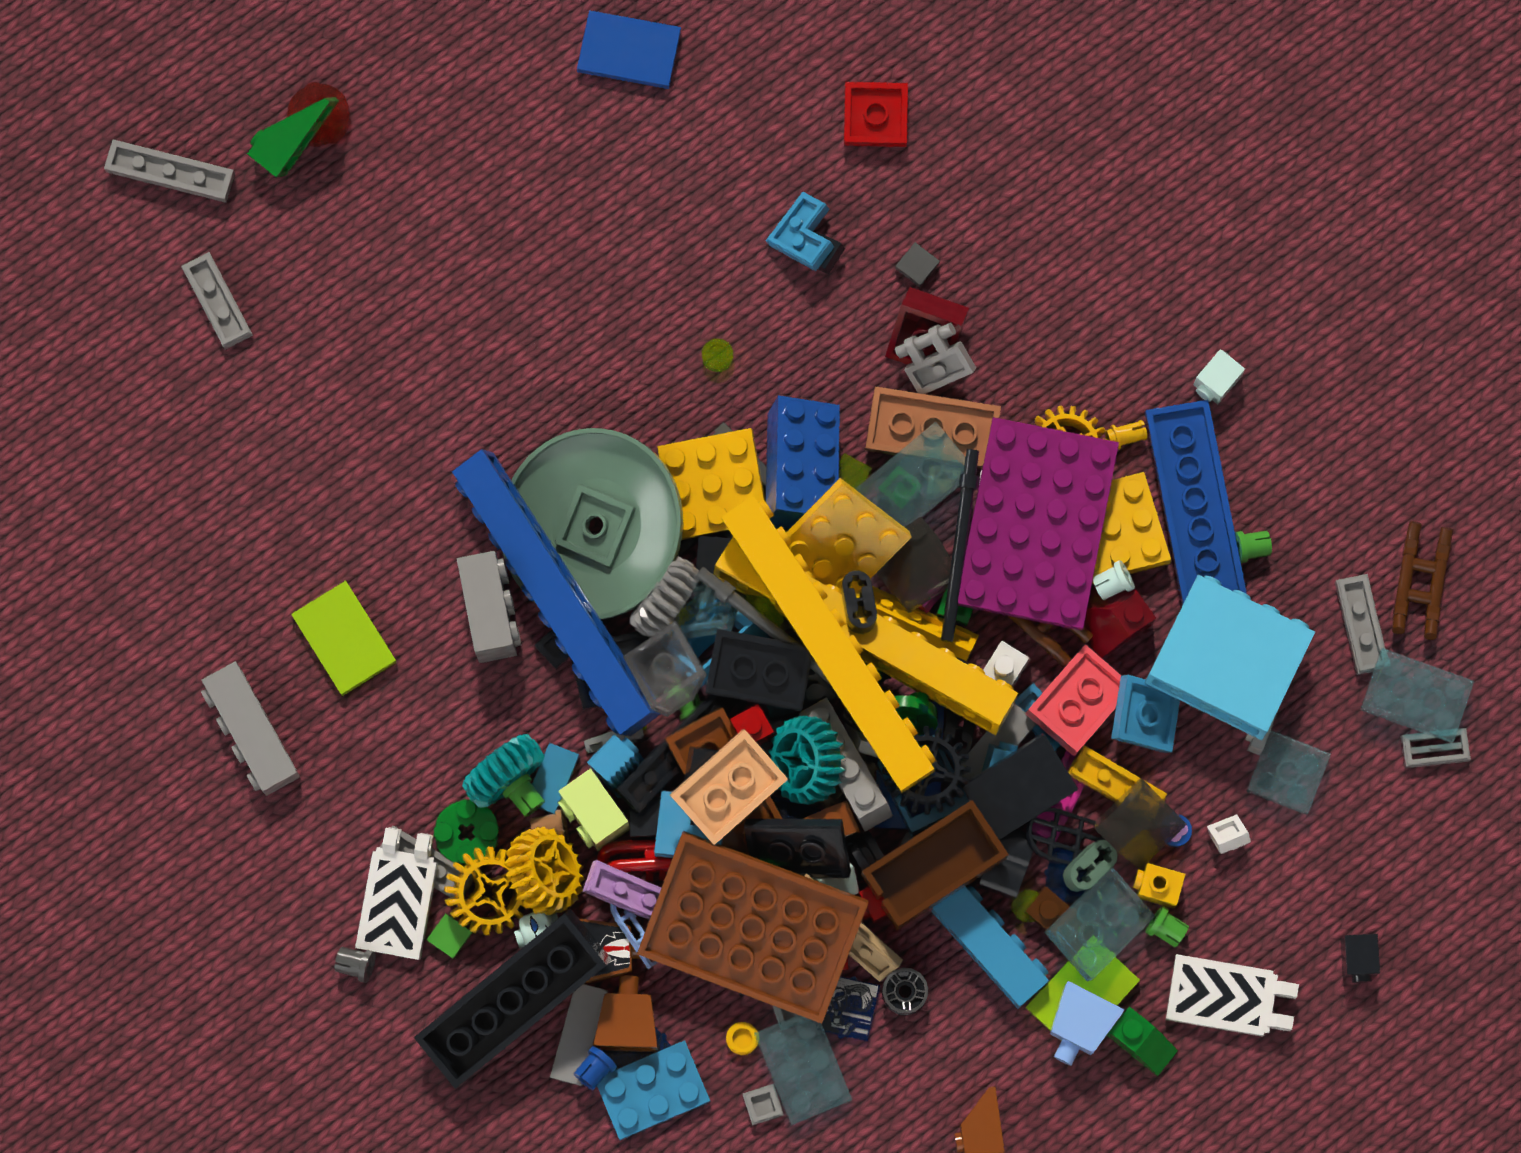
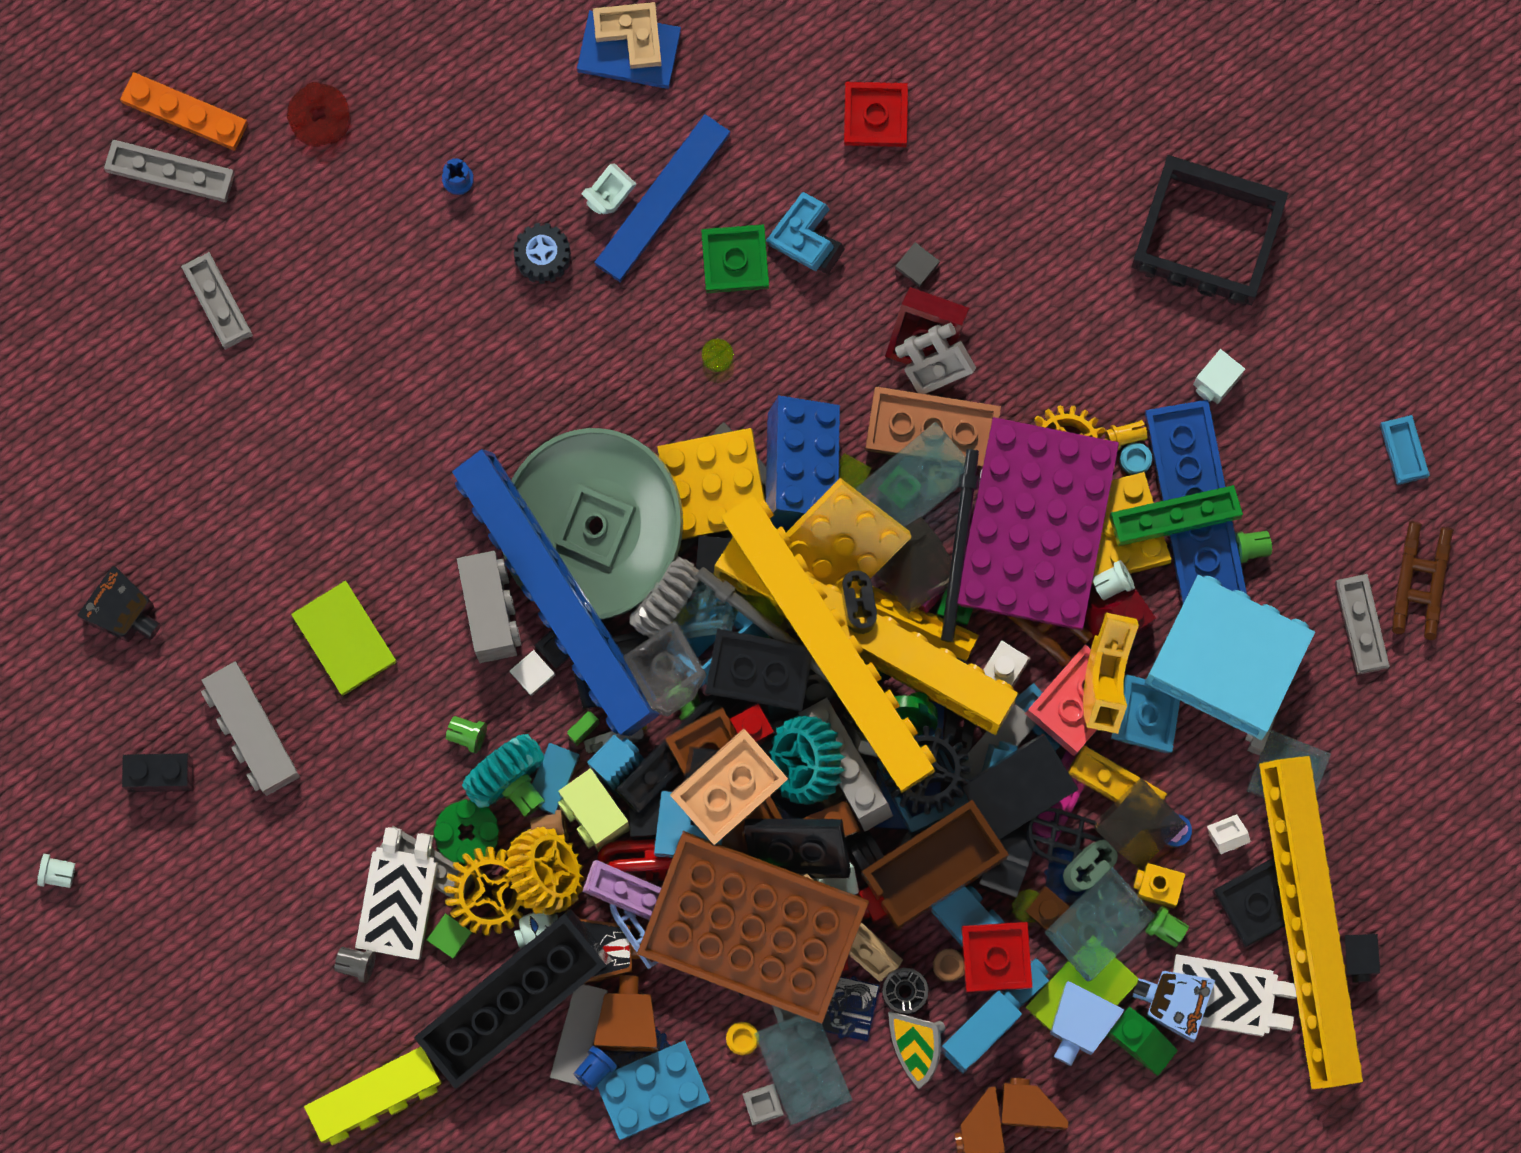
green slope [247,97,339,177] -> none
clear light blue plate [1360,648,1474,743] -> none
light grey tile [1400,728,1471,768] -> none
none -> light aqua bush [37,854,76,888]
none -> black torso [77,566,161,642]
none -> orange plate [120,72,248,151]
none -> black brick [122,753,193,792]
none -> neon yellow brick [304,1047,442,1146]
none -> blue bush [442,158,474,195]
none -> bright green bush [446,716,487,754]
none -> white tile [510,650,555,696]
none -> black wheel [514,223,571,284]
none -> bright green tile [567,711,600,746]
none -> light aqua bracket [581,163,637,214]
none -> tan plate [593,2,662,69]
none -> blue tile [594,114,730,283]
none -> green plate [701,224,769,293]
none -> shield [888,1011,946,1089]
none -> medium nougat tile [933,949,964,983]
none -> dark azure window [941,990,1022,1074]
none -> red plate [961,922,1033,993]
none -> dark orange slope [1000,1078,1068,1130]
none -> yellow arch [1083,613,1139,734]
none -> green plate [1109,485,1243,546]
none -> medium azure tile [1119,443,1152,475]
none -> black window [1131,155,1289,306]
none -> torso [1133,971,1215,1042]
none -> black tile [1213,857,1285,948]
none -> yellow brick [1259,756,1363,1089]
none -> dark azure tile [1380,415,1429,485]

